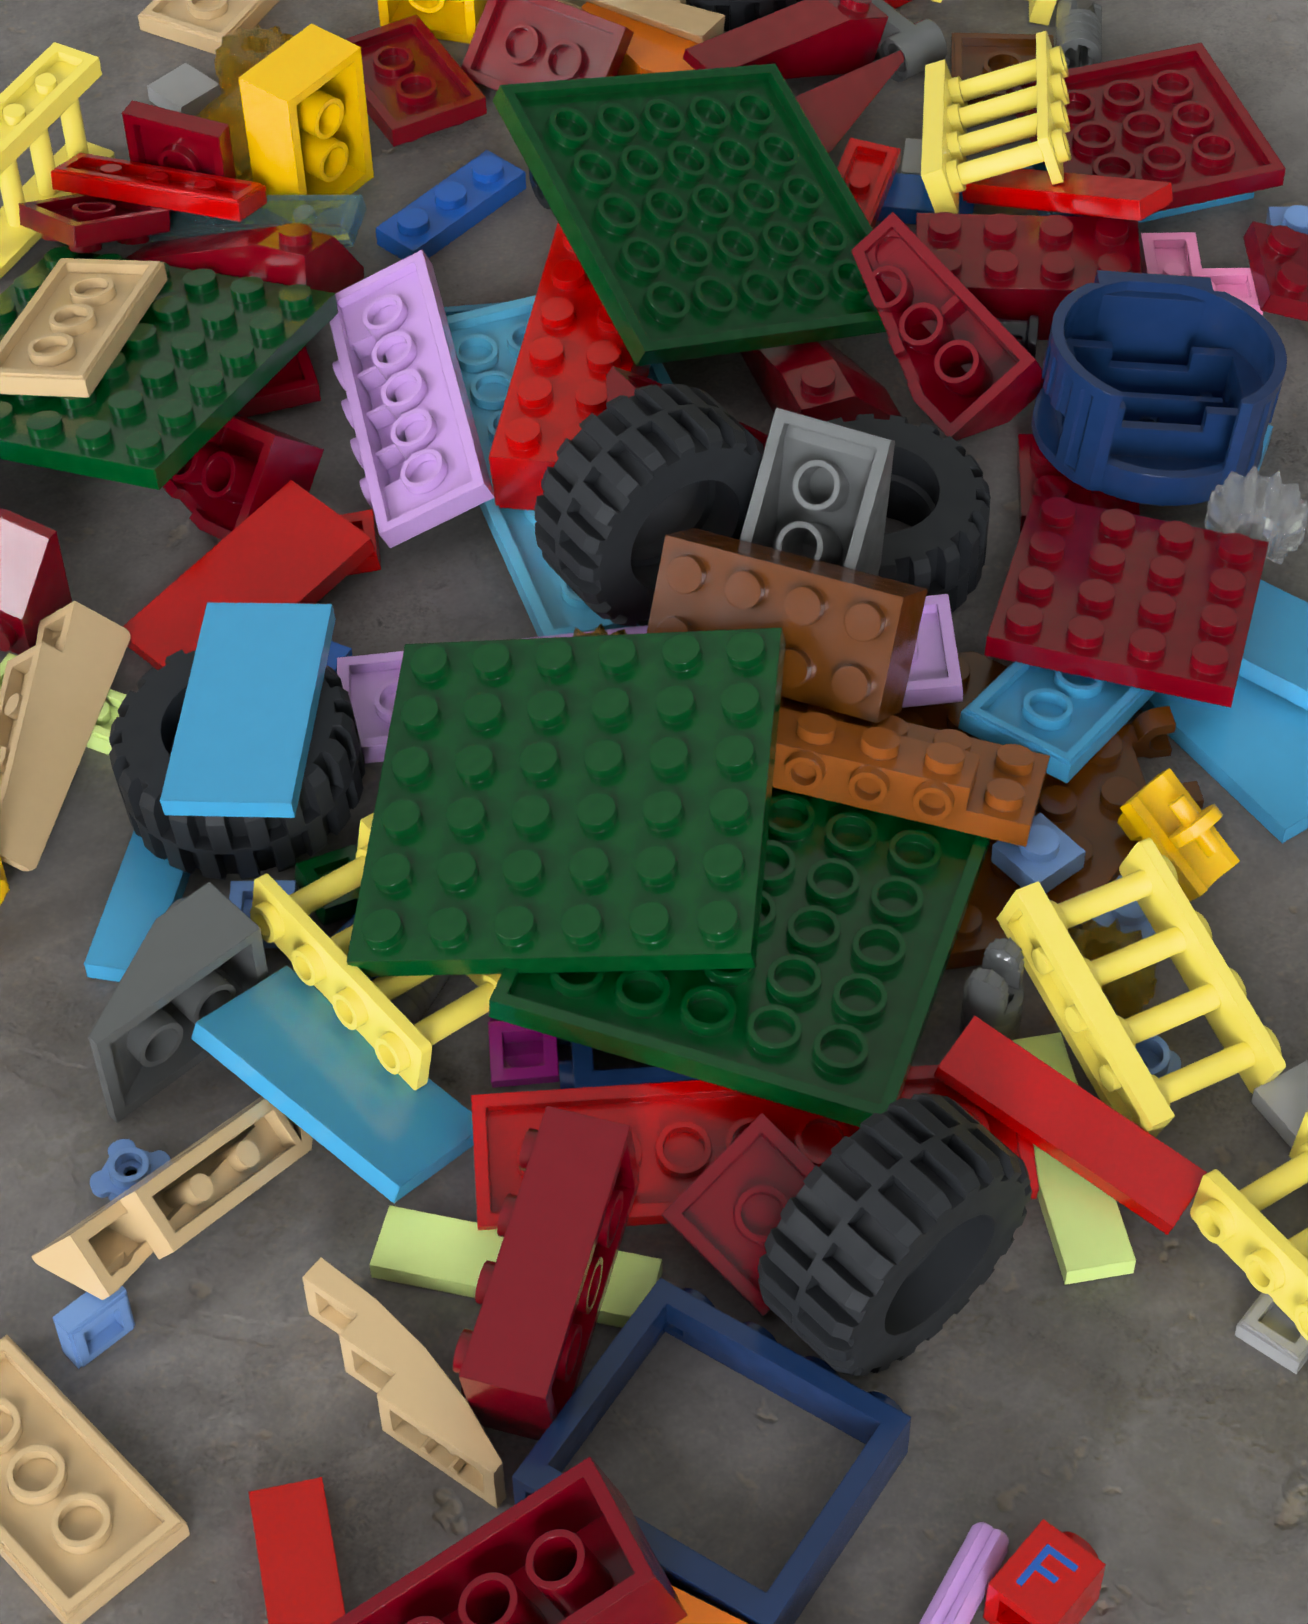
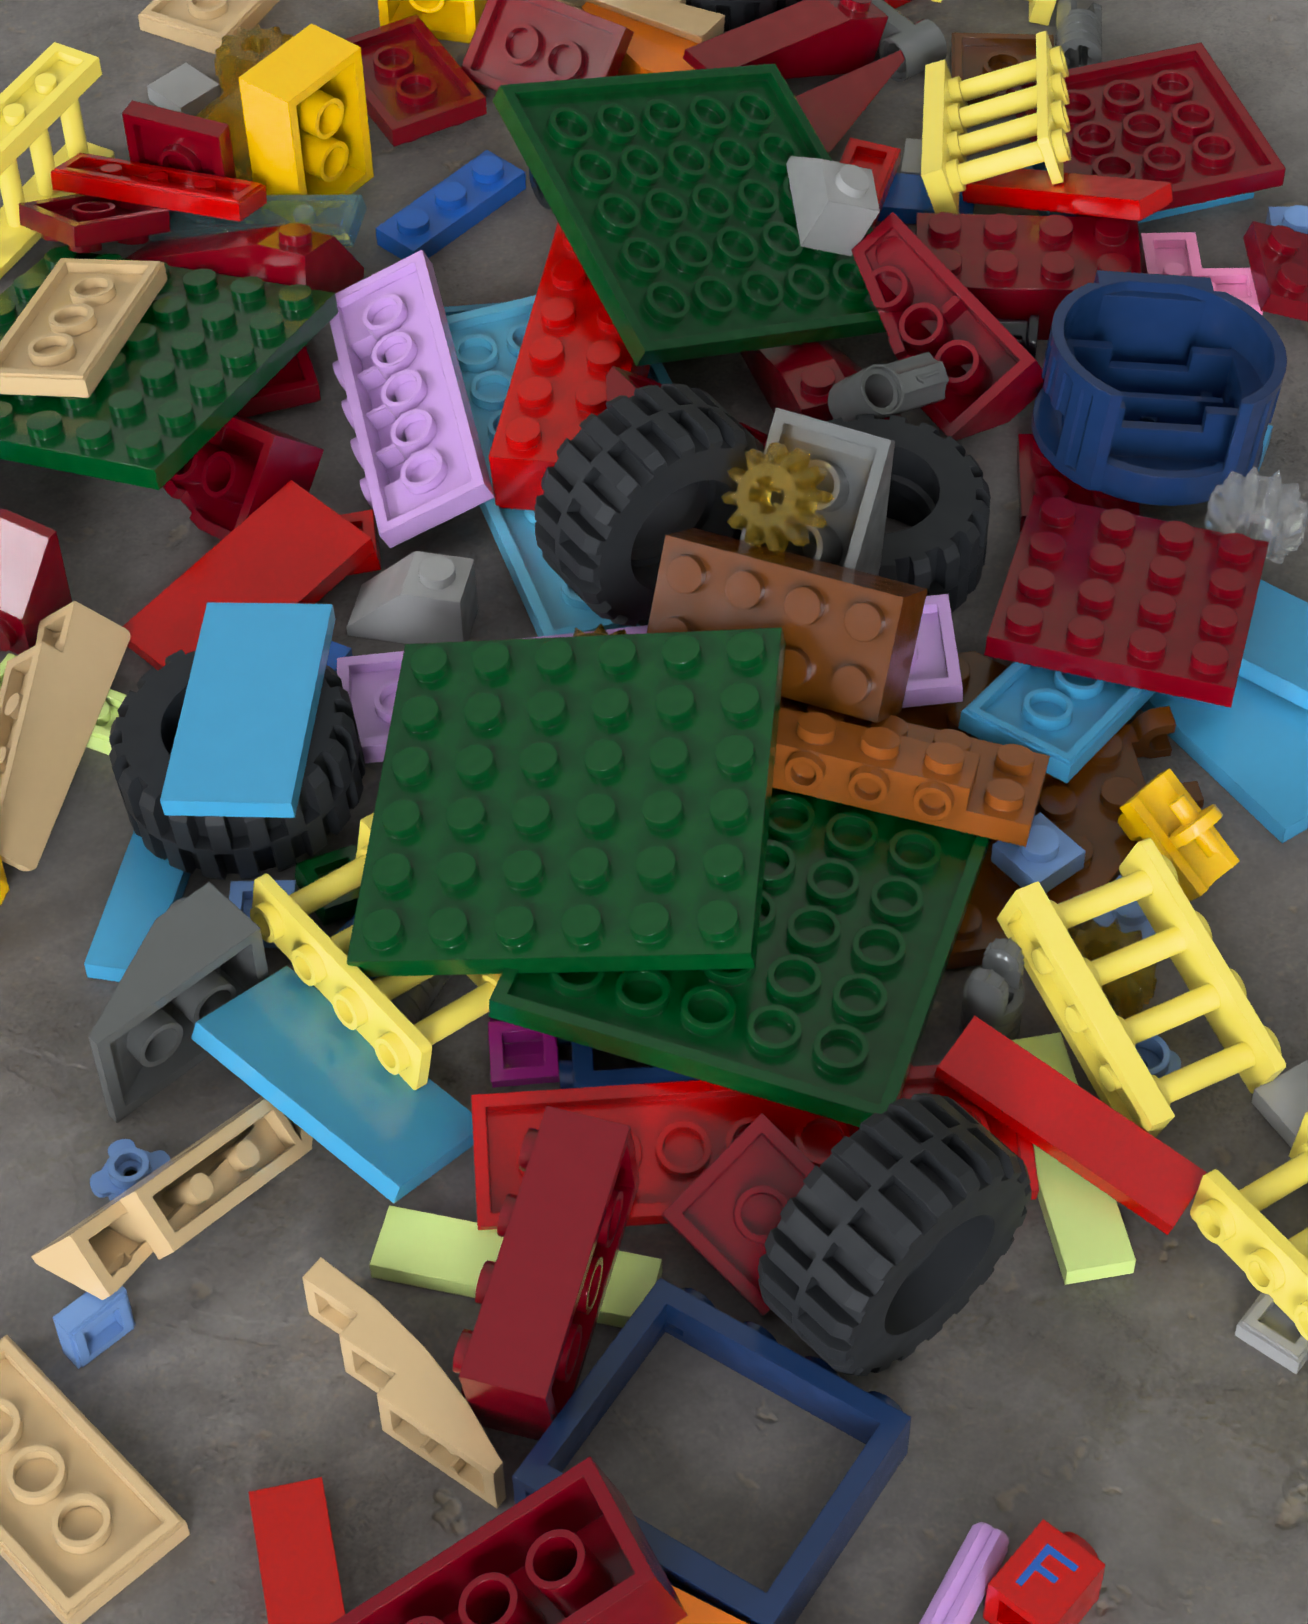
none -> light grey slope [346,551,478,644]
none -> clear yellow gear [721,442,834,553]
none -> light grey slope [786,156,880,256]
none -> dark grey piece [828,352,949,422]

